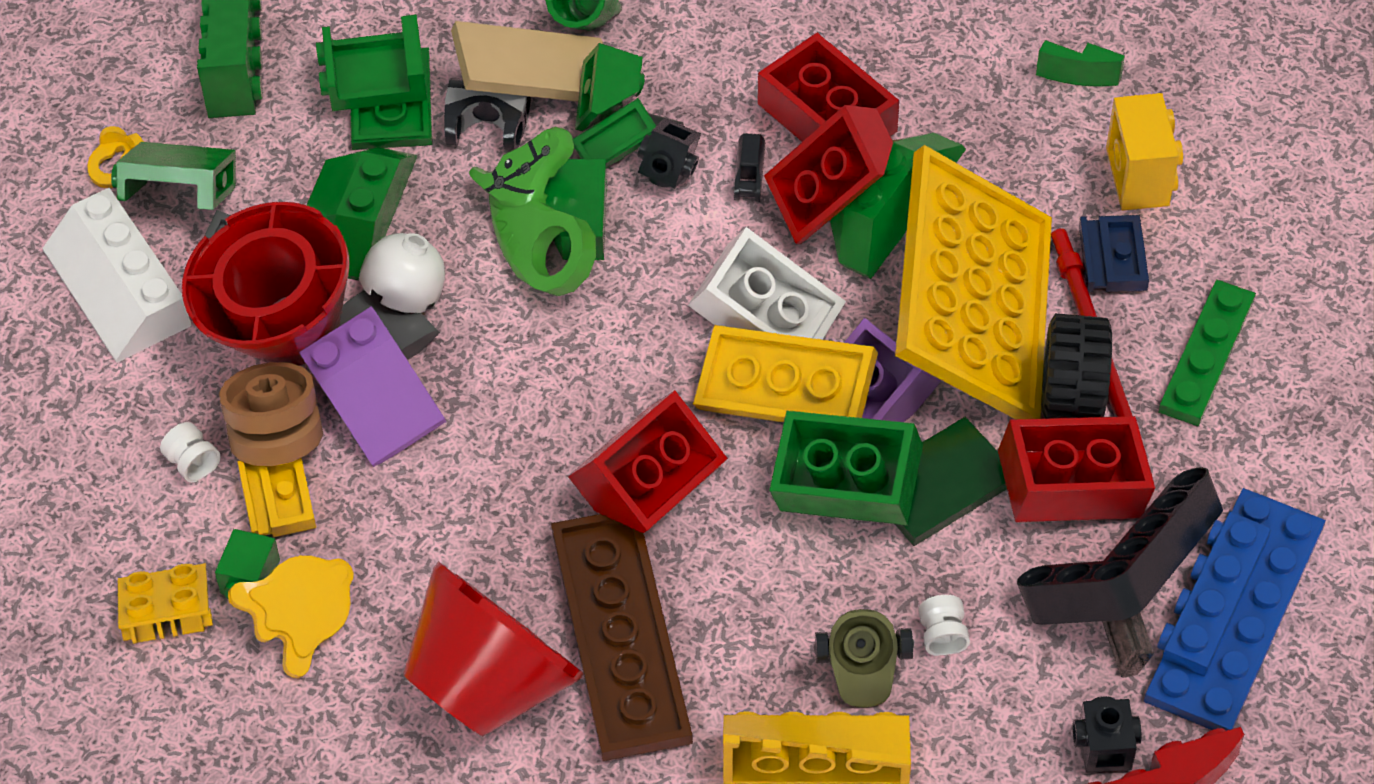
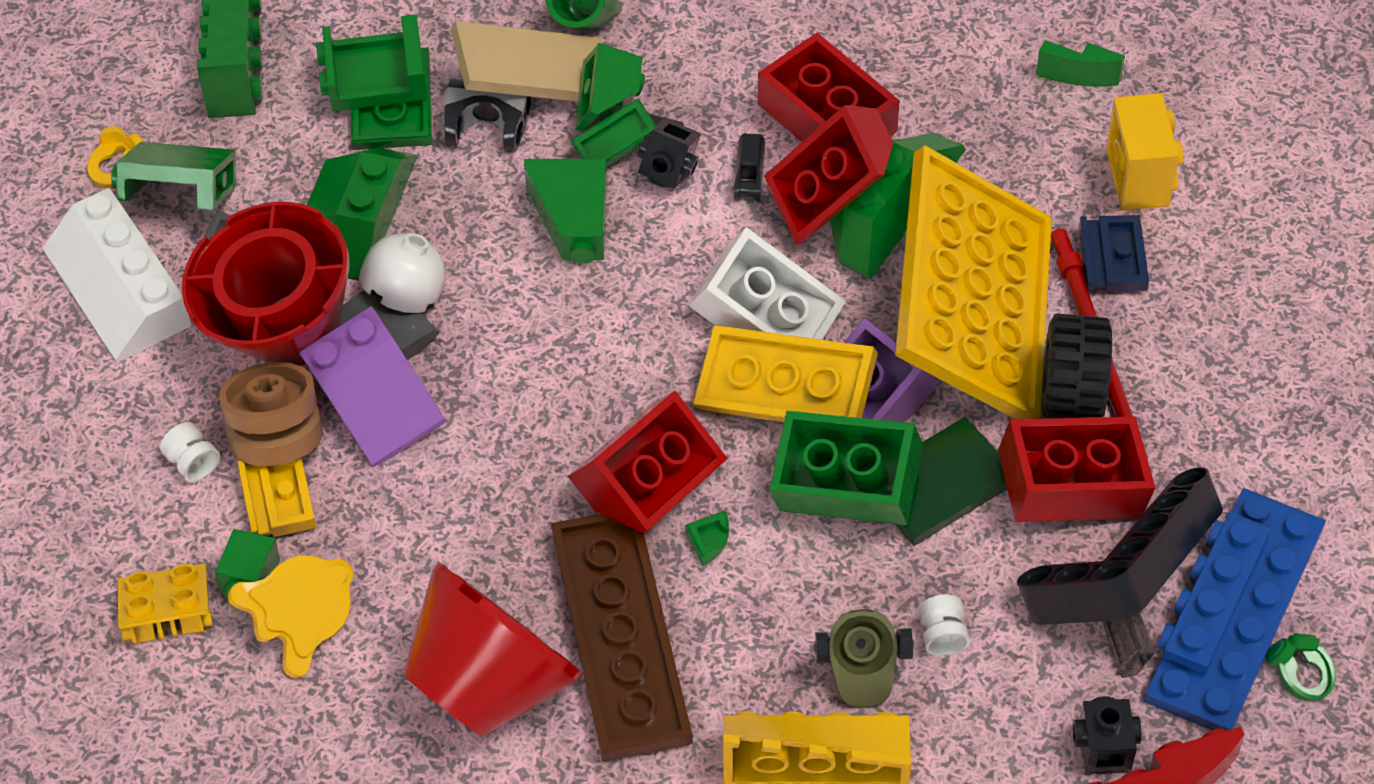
bright green animal [469,126,596,296] -> none
green plate [1158,279,1256,427] -> none
none -> green tile [685,511,729,566]
none -> green piece [1265,633,1336,701]

